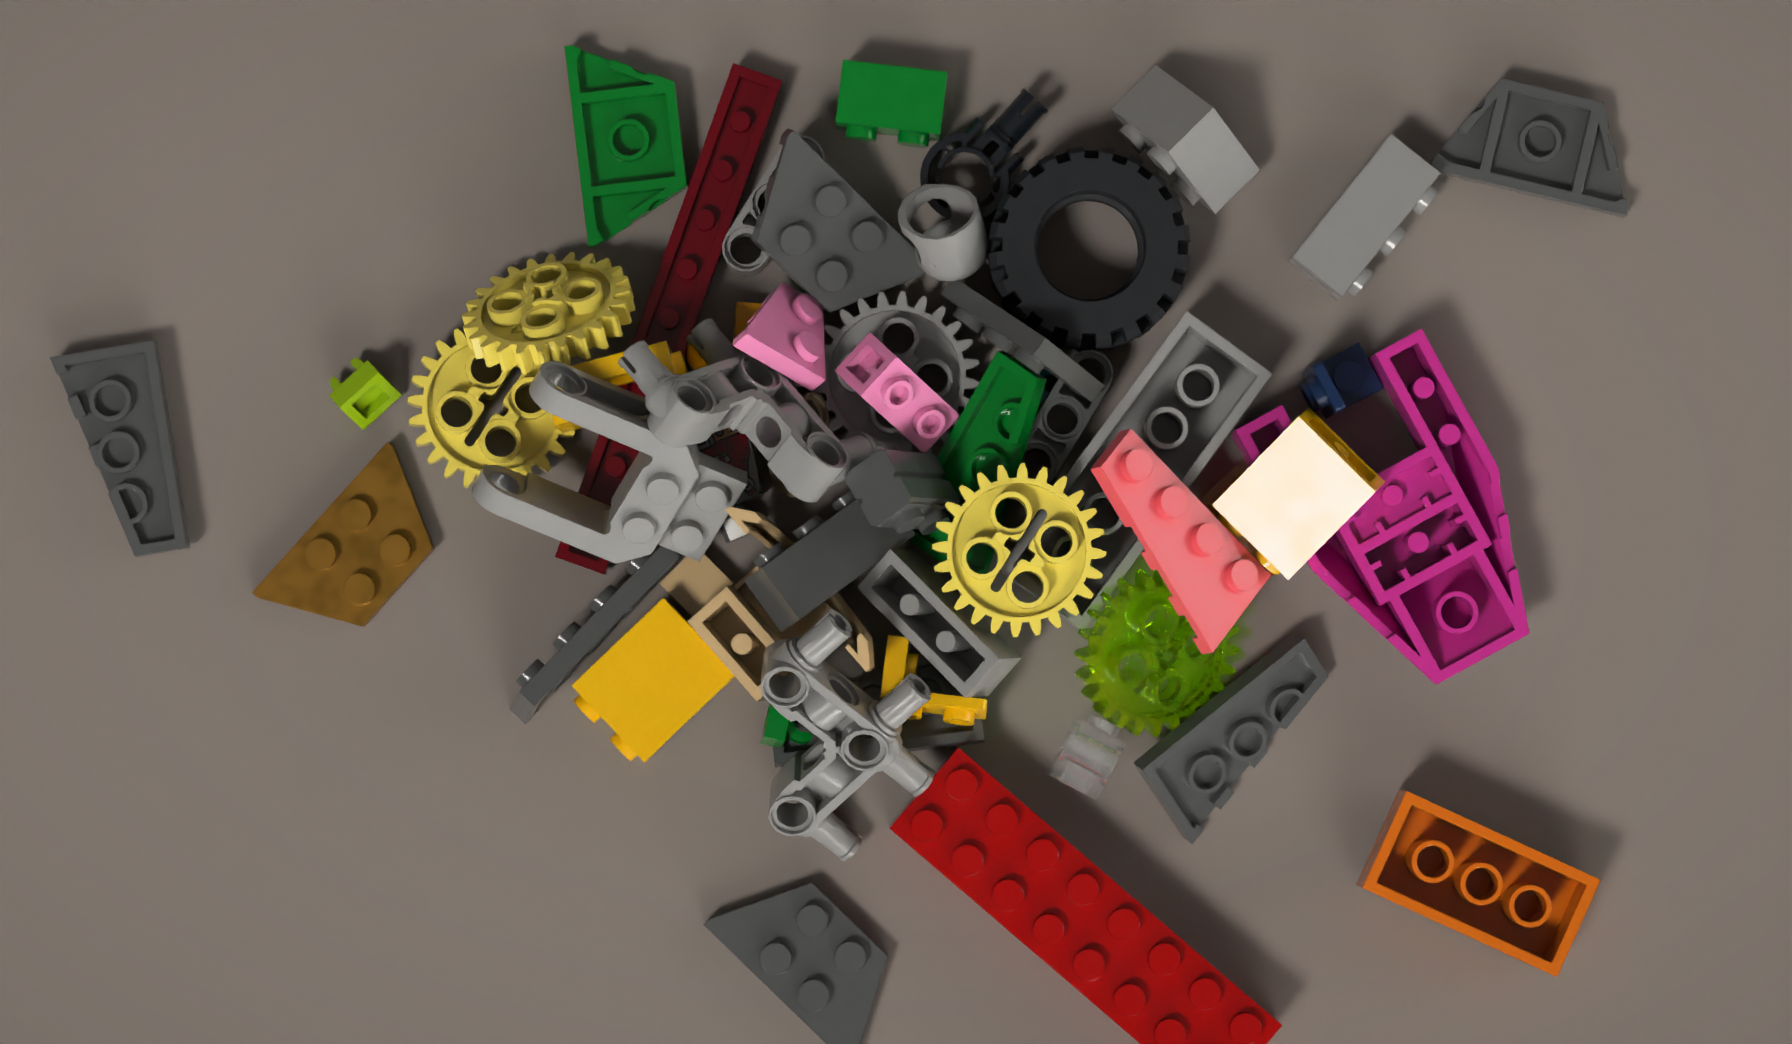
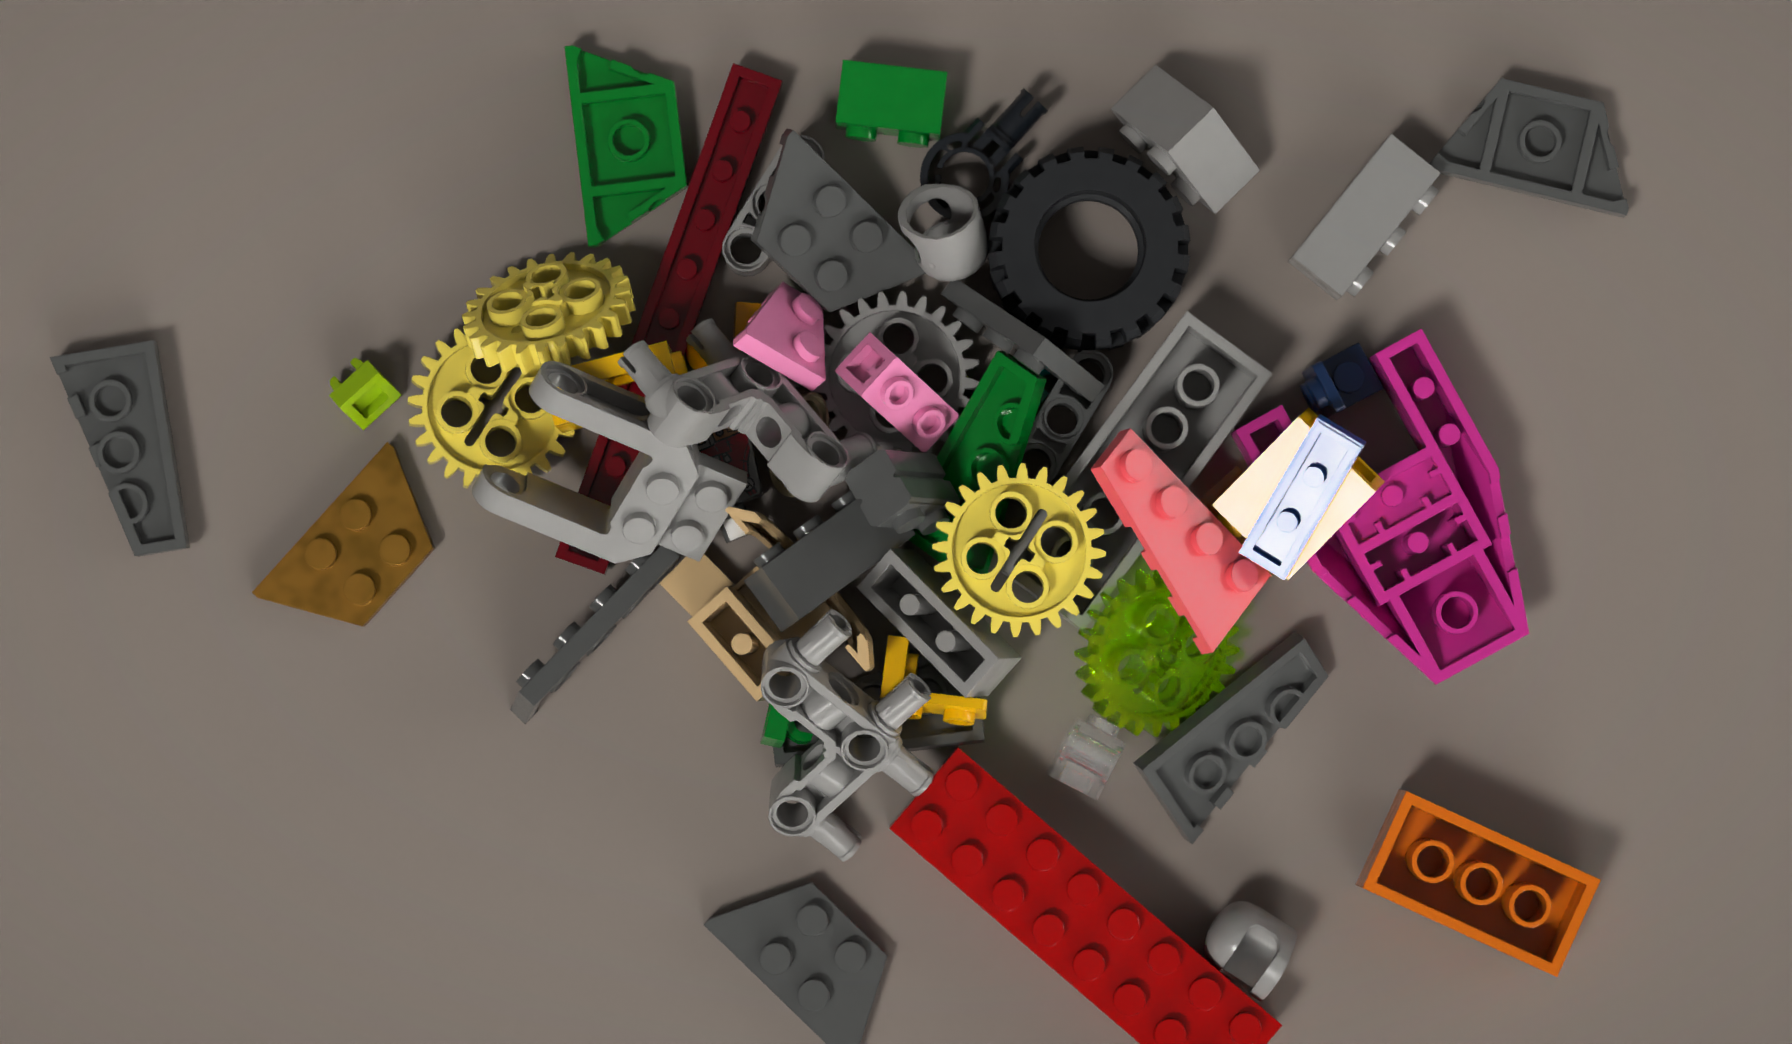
yellow panel [571,598,735,762] -> none
none -> light grey helmet [1204,901,1298,1001]
none -> tile [1238,414,1367,580]

